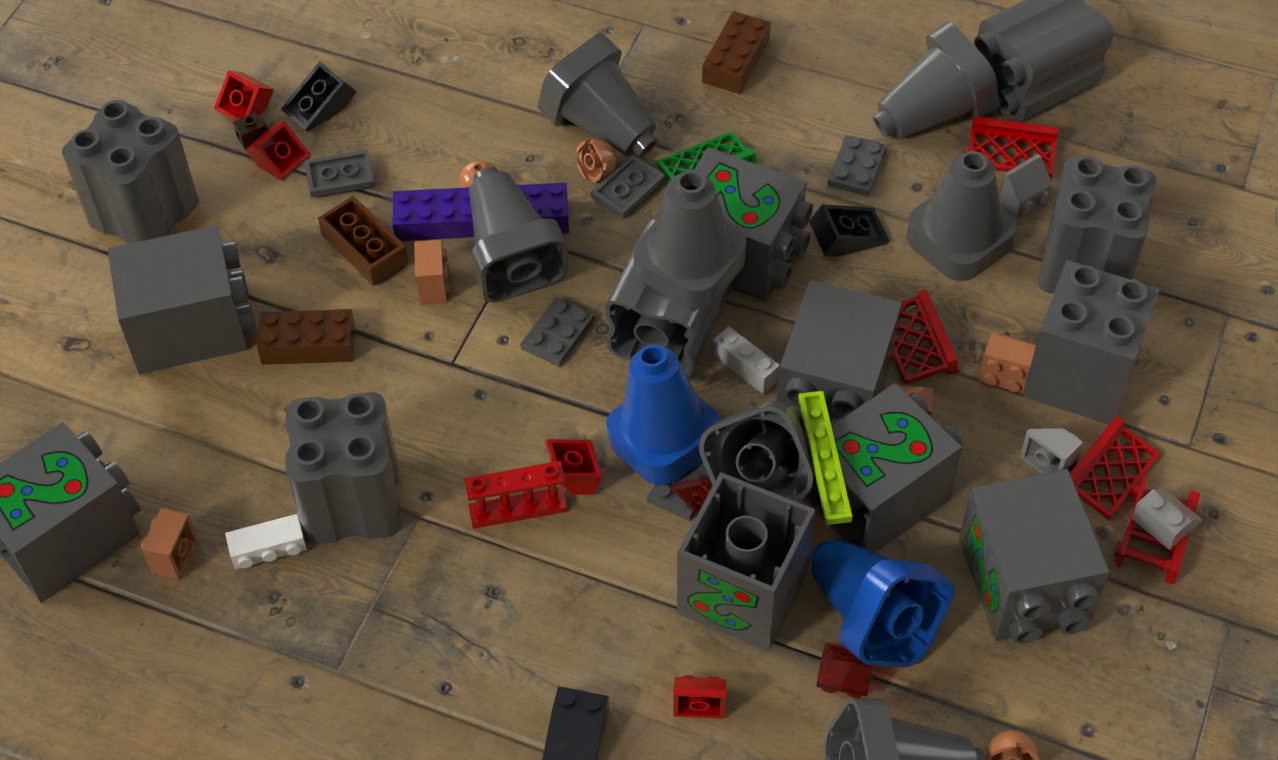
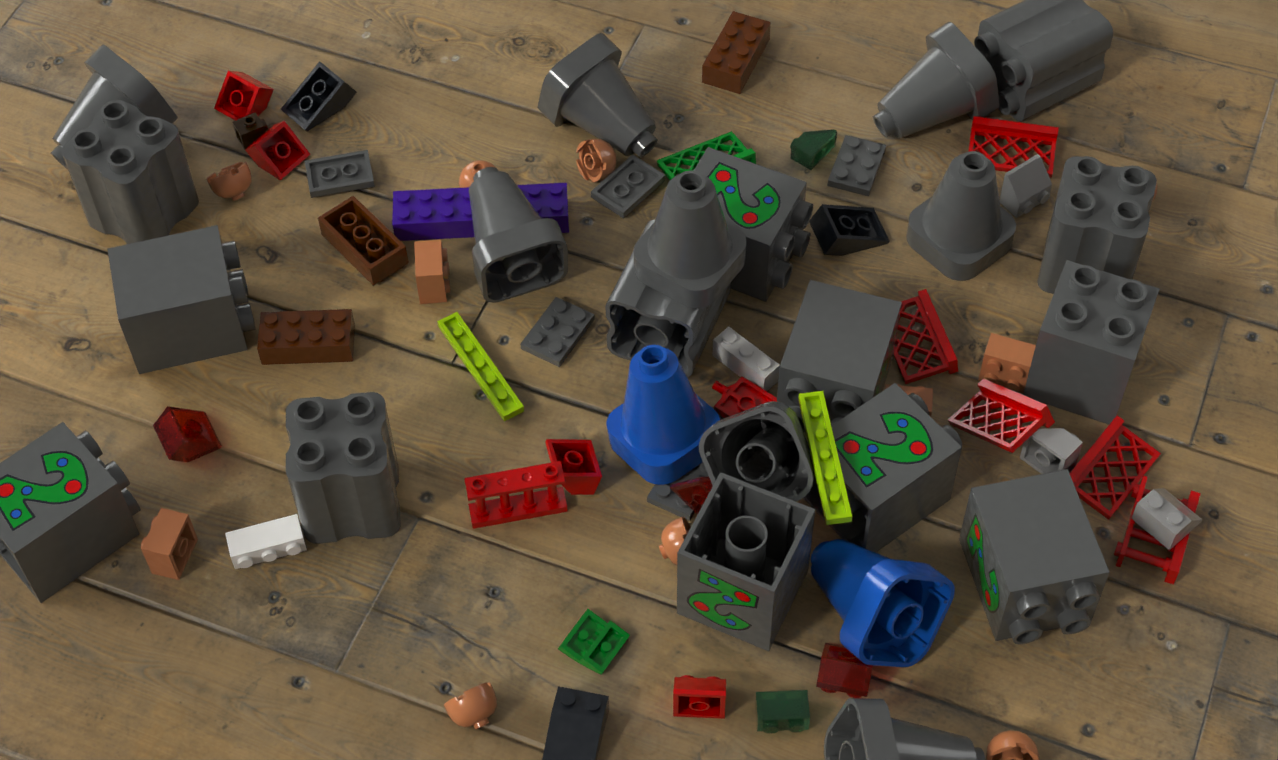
none -> dark grey cone [51,44,178,170]
none -> clear red slope [153,406,222,462]
none -> nougat cylinder [206,162,252,201]
none -> lime plate [437,312,524,422]
none -> nougat cylinder [444,682,497,730]
none -> green slope [558,609,630,675]
none -> nougat cylinder [659,516,691,565]
none -> red plate [712,376,777,418]
none -> clear green brick [755,690,810,734]
none -> clear green slope [790,129,837,170]
none -> red fence [948,379,1055,453]

